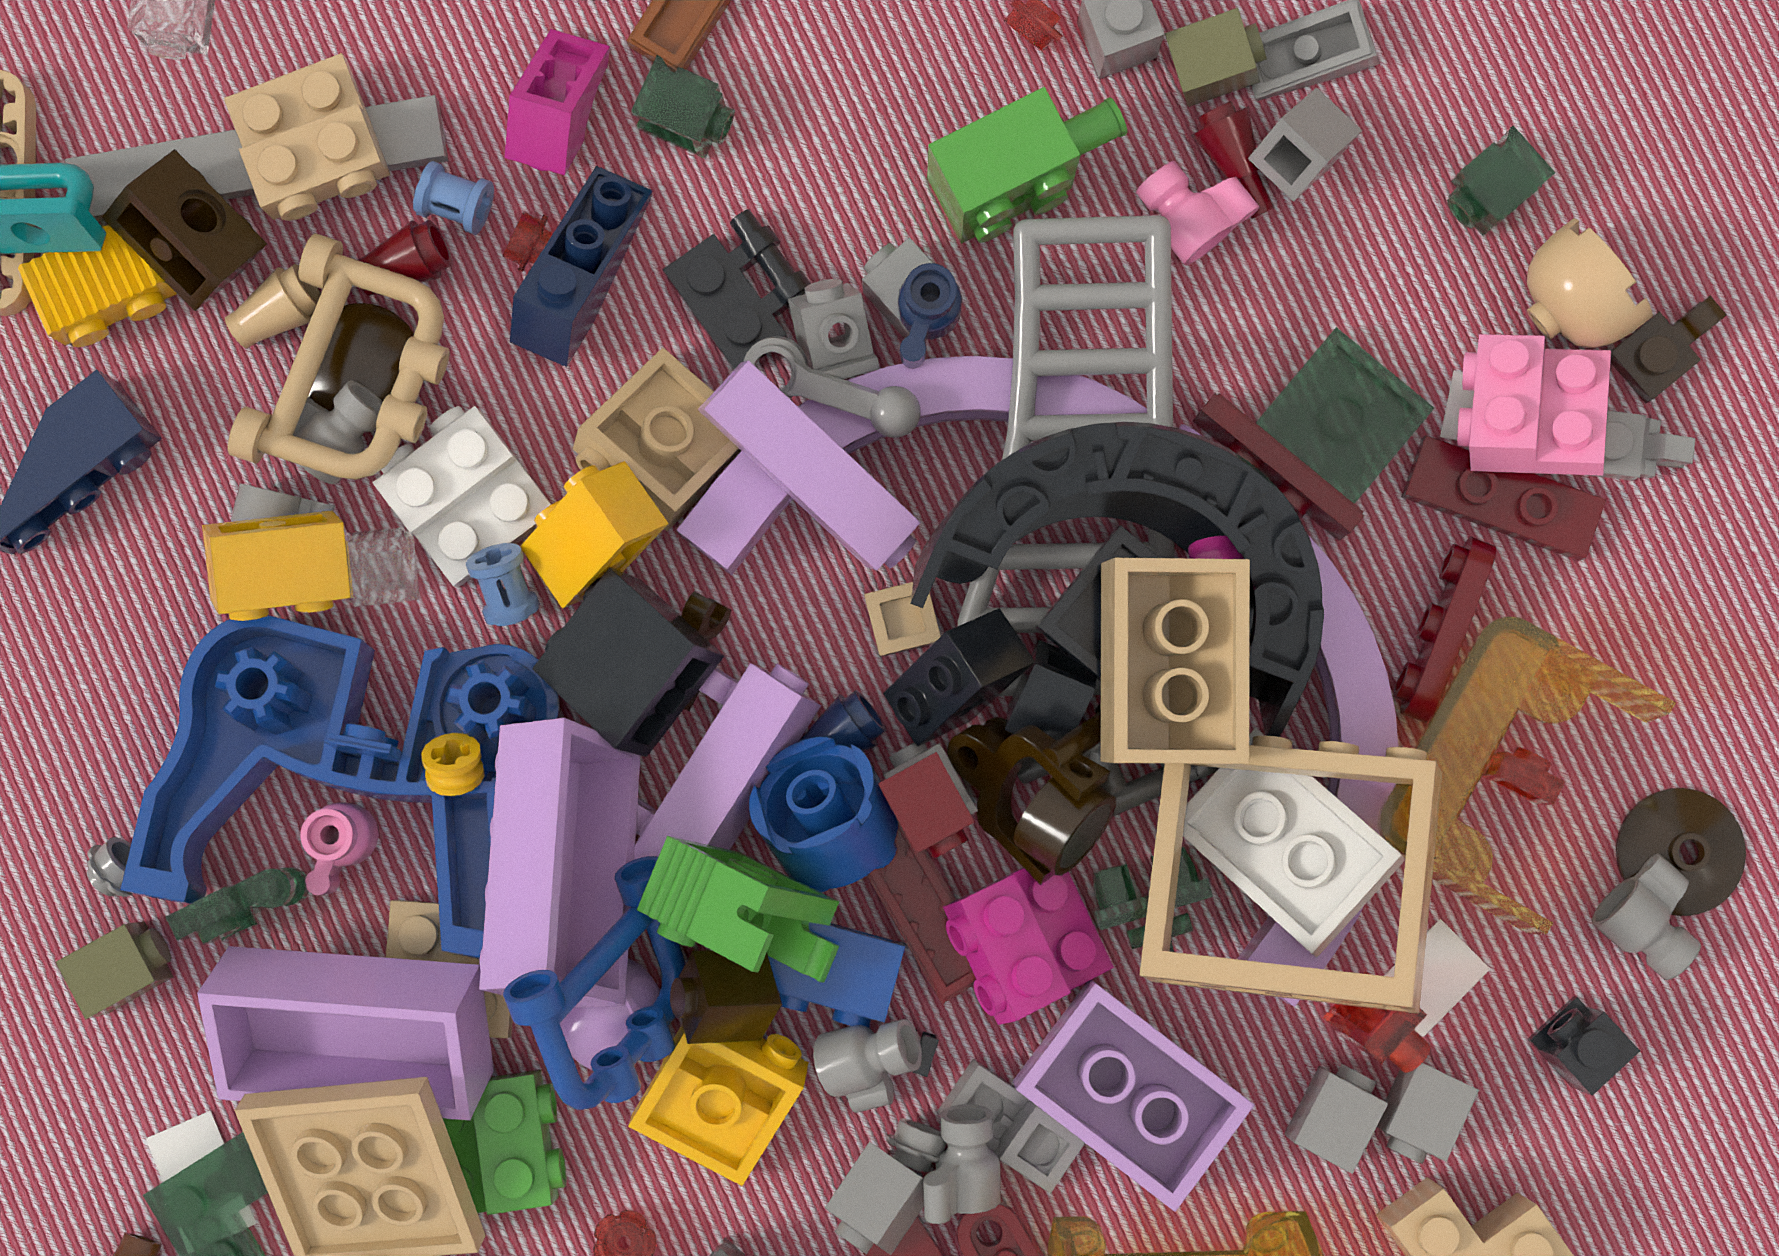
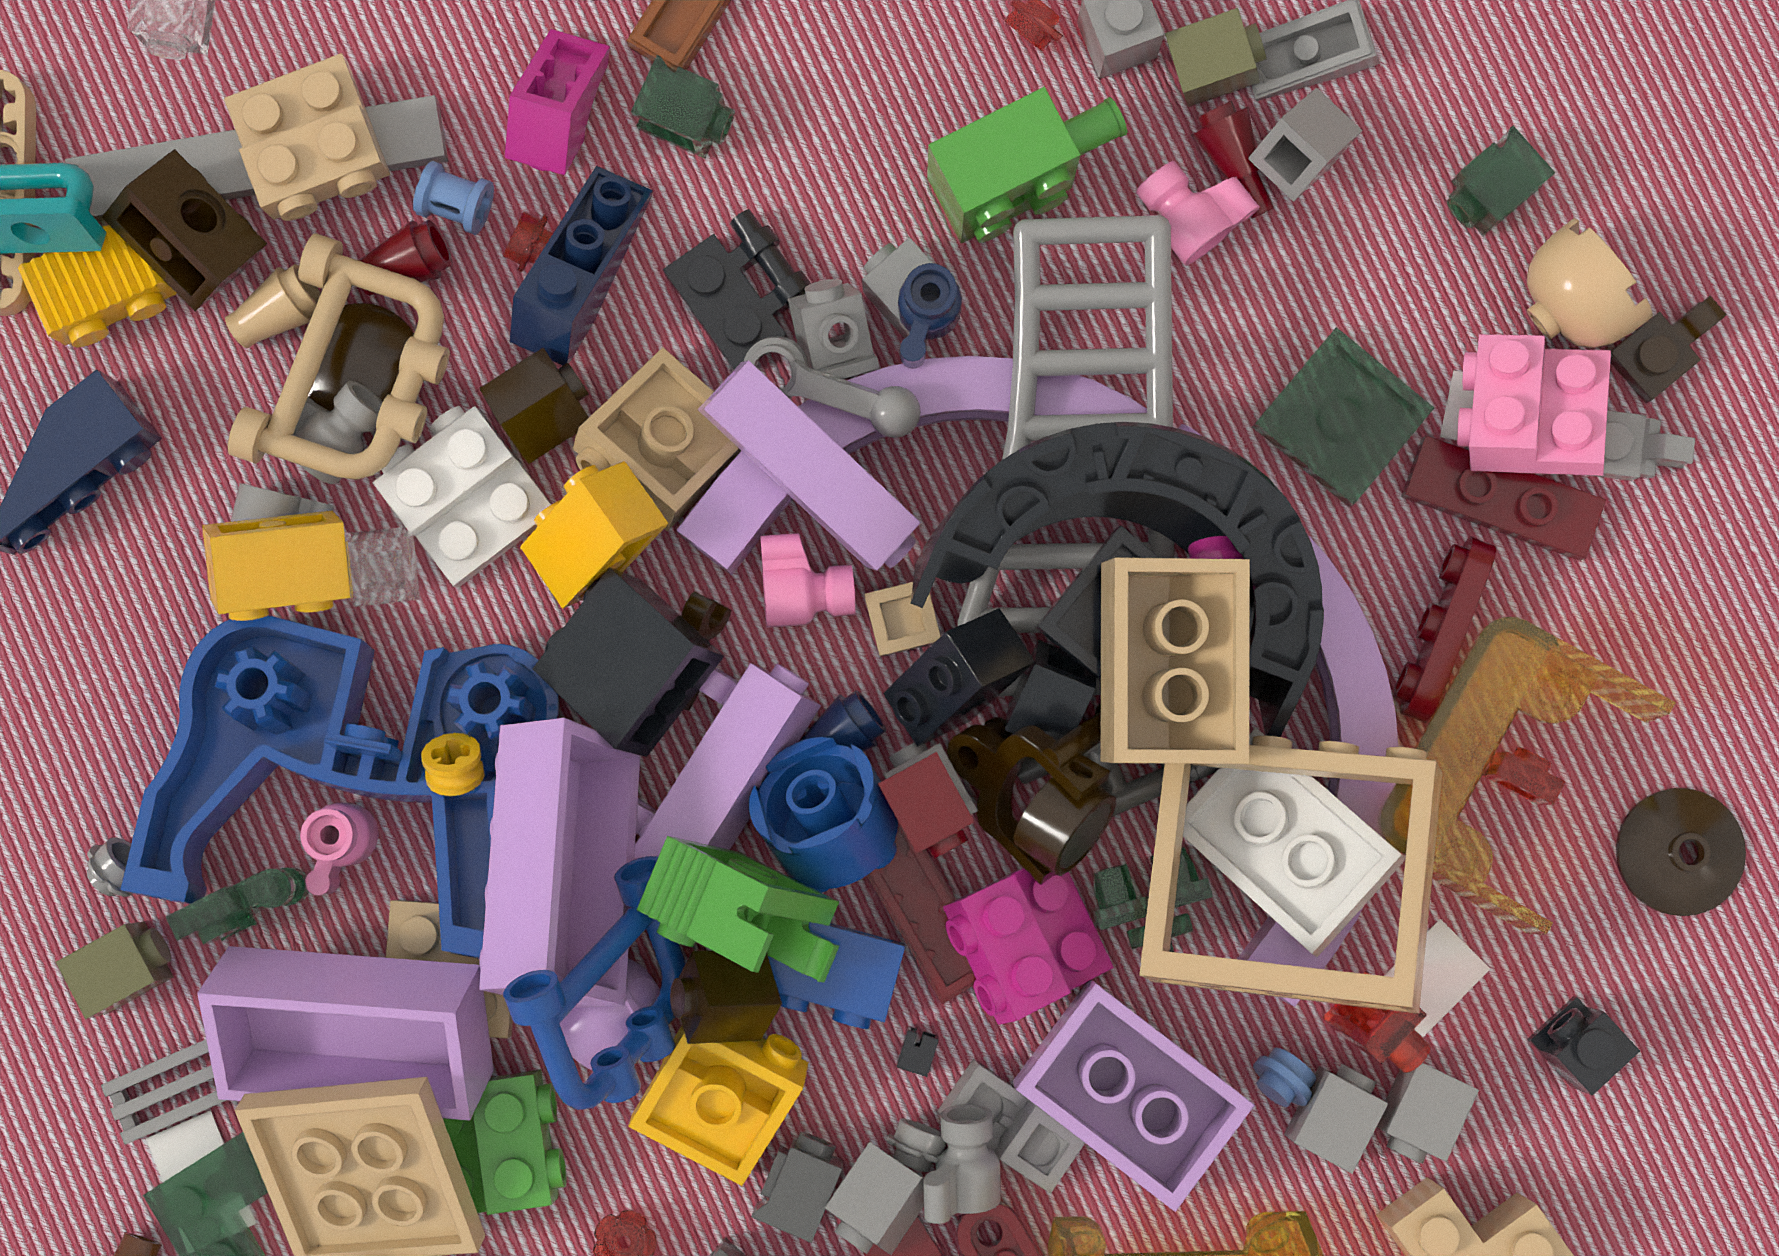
medium blue bush [465,543,540,626] -> none
light grey piece [813,1019,922,1113] -> none
dark red plate [1193,393,1365,541] -> none
light grey piece [1592,853,1701,980] -> none
none -> light grey tile [101,1039,227,1145]
none -> dark brown brick [479,347,589,464]
none -> dark grey window [751,1132,844,1243]
none -> bright pink piece [760,533,855,628]
none -> medium blue plate [1253,1047,1316,1107]

